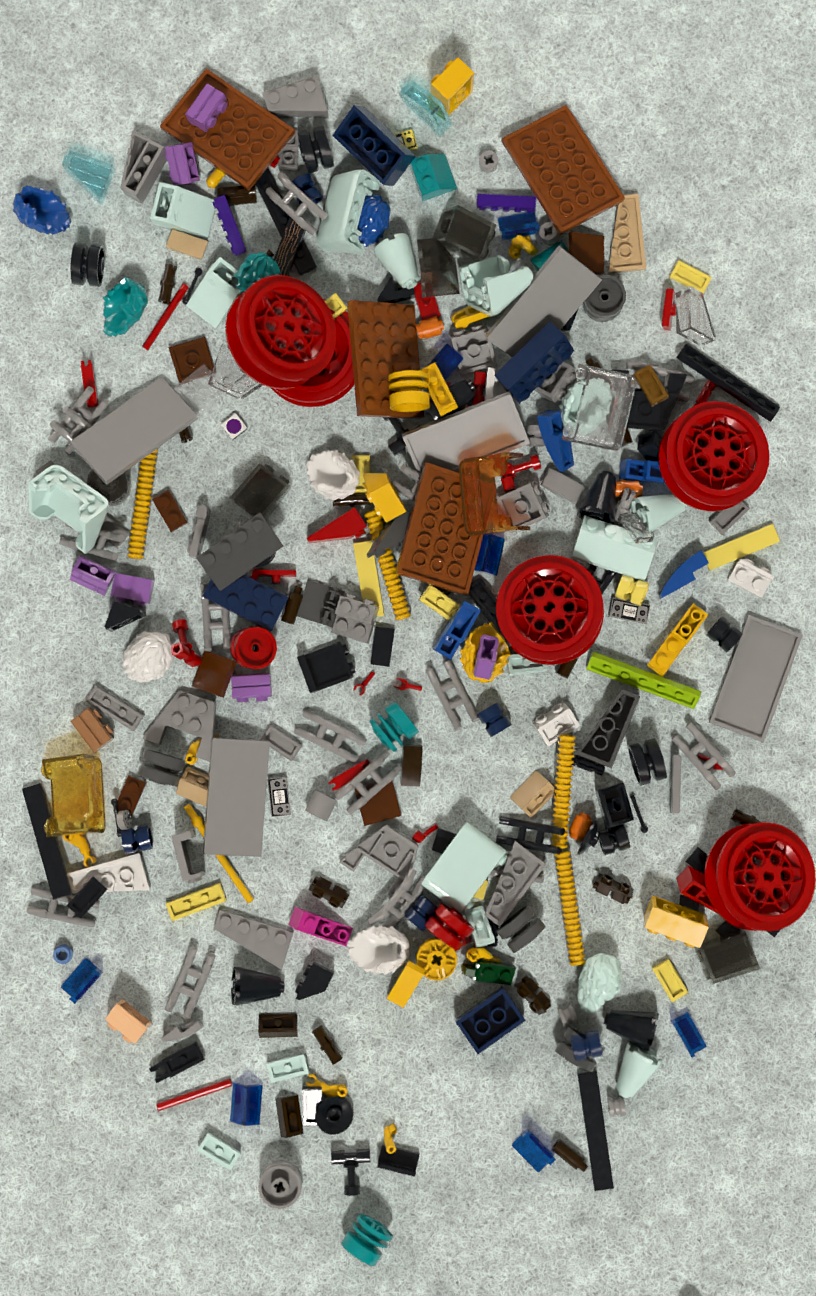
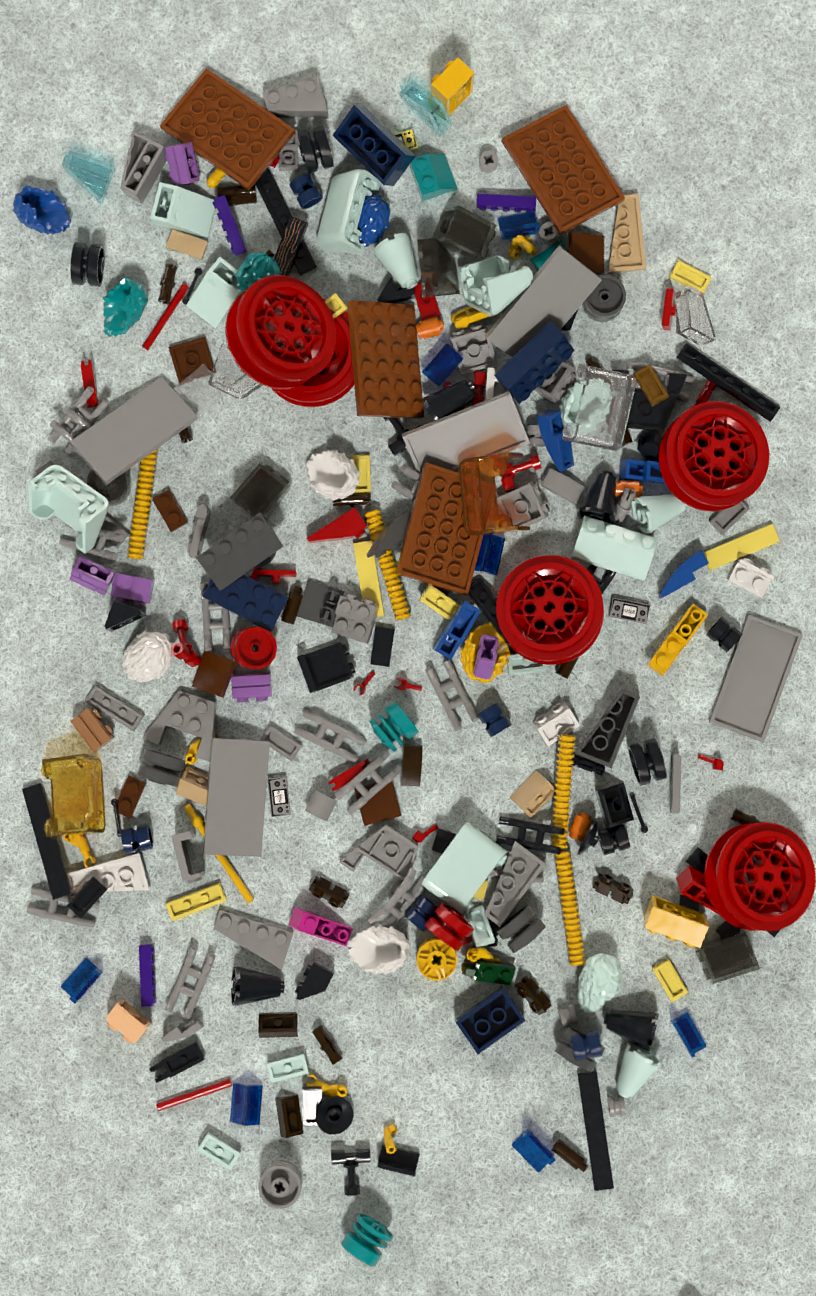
medium blue plate [53,944,73,964] -> none
light grey tile [116,810,132,830] -> none
medium lavender brick [185,84,228,132] -> none
tile [221,413,248,440] -> none
light grey piece [266,172,328,235] -> none
yellow slope [362,473,406,522] -> none
yellow tile [387,961,426,1008] -> none
yellow wheel [388,370,430,412] -> none
yellow tile [419,362,458,416] -> none
lime plate [586,651,702,709] -> none
light yellow wheel [615,575,649,606] -> none
clear plate [618,512,654,543] -> none
light grey piece [671,722,736,790] -> none
none -> dark purple piece [139,944,156,1007]

